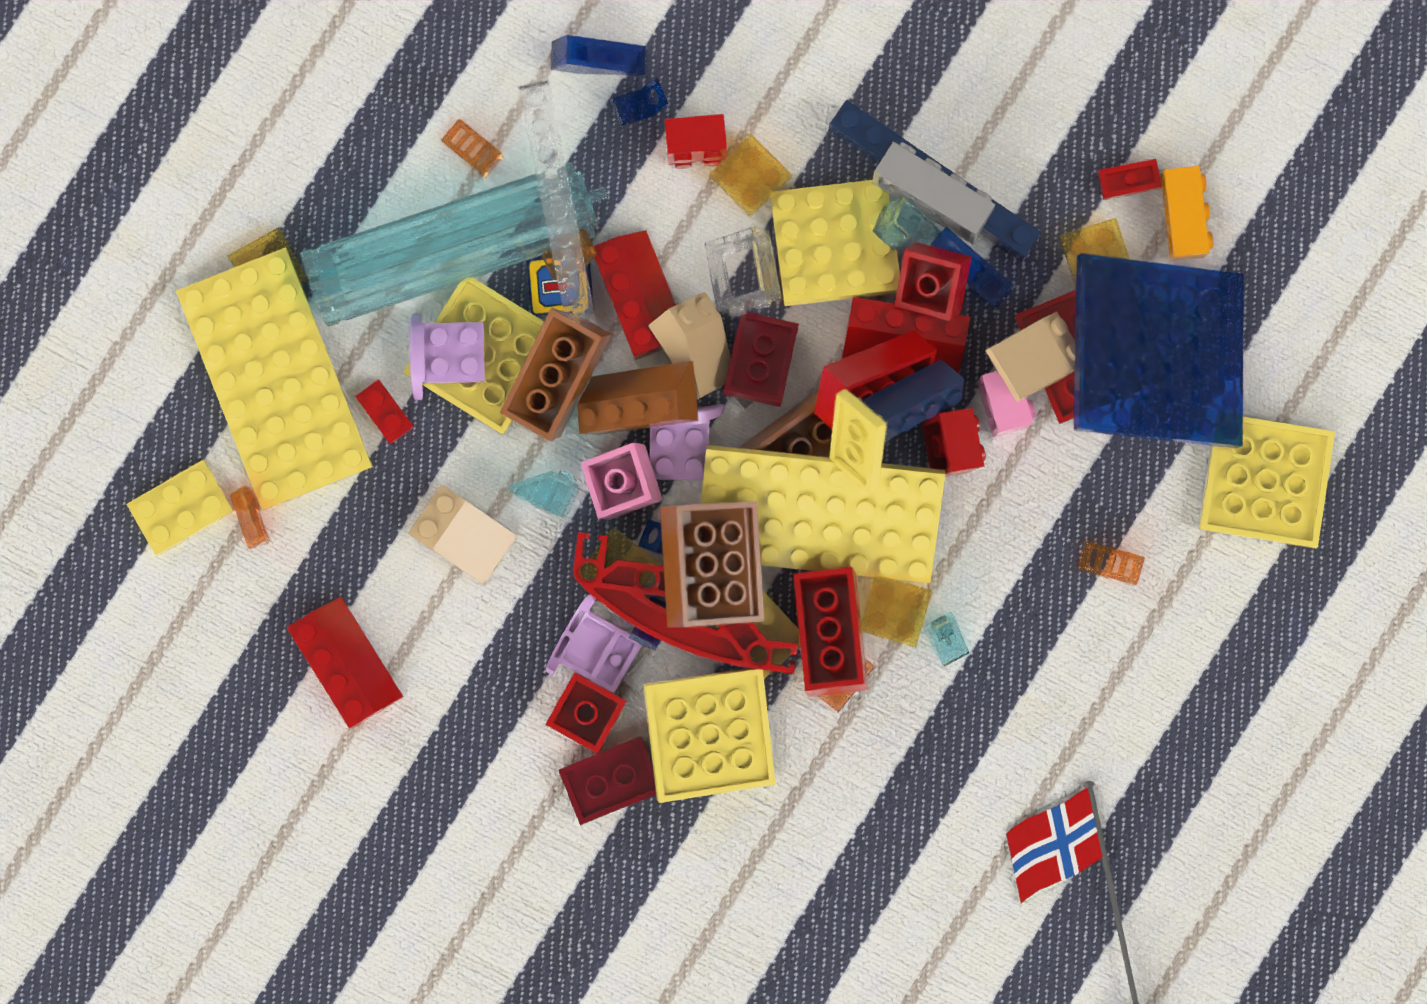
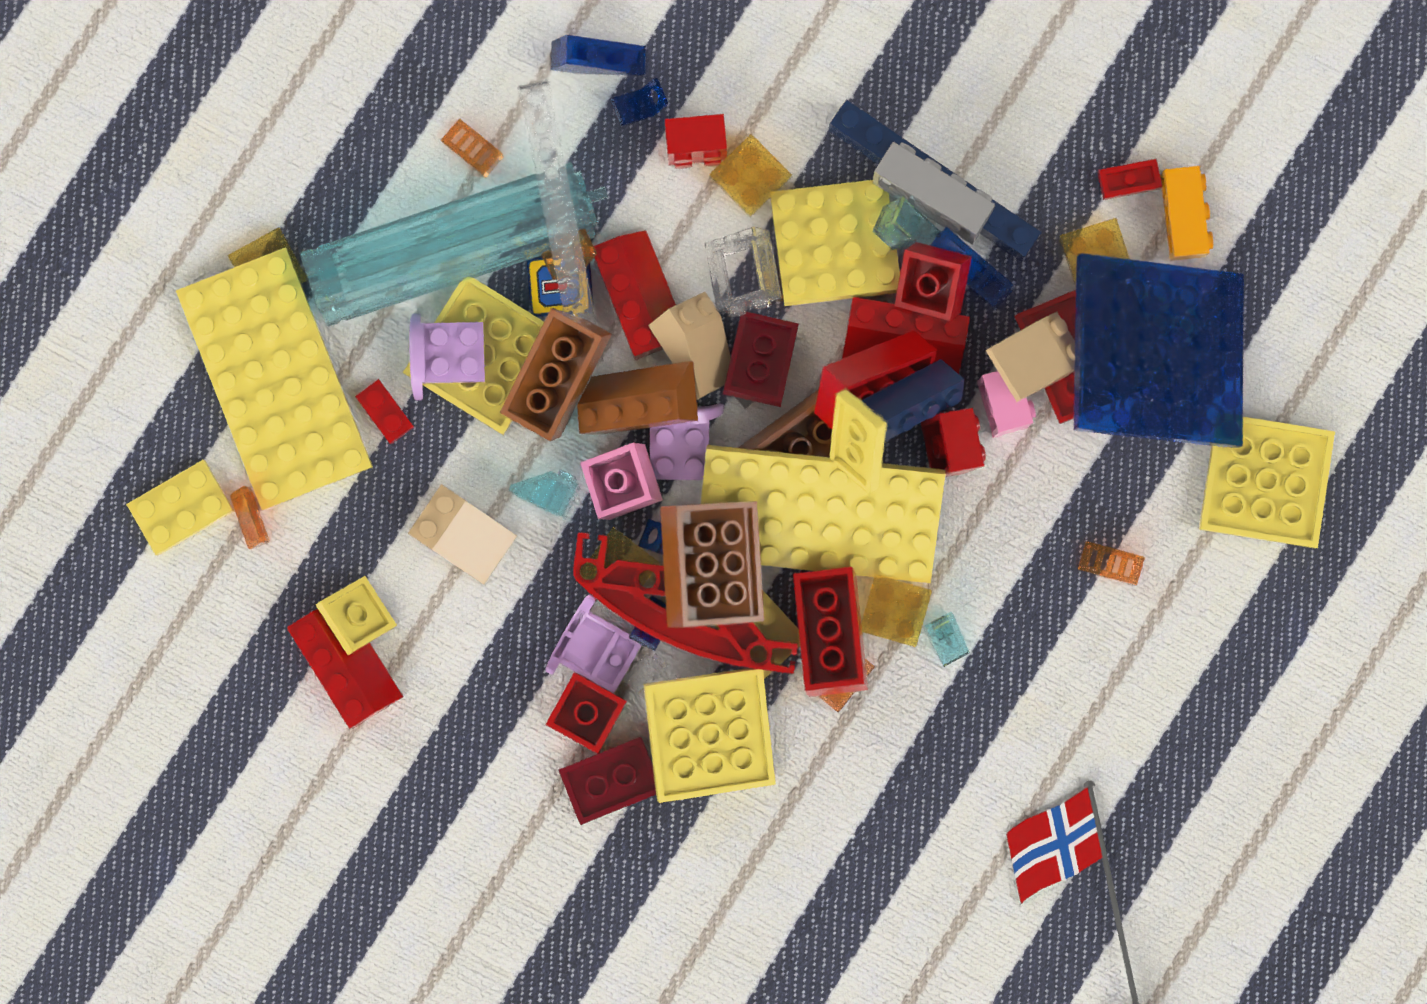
none -> light yellow plate [316,576,397,655]

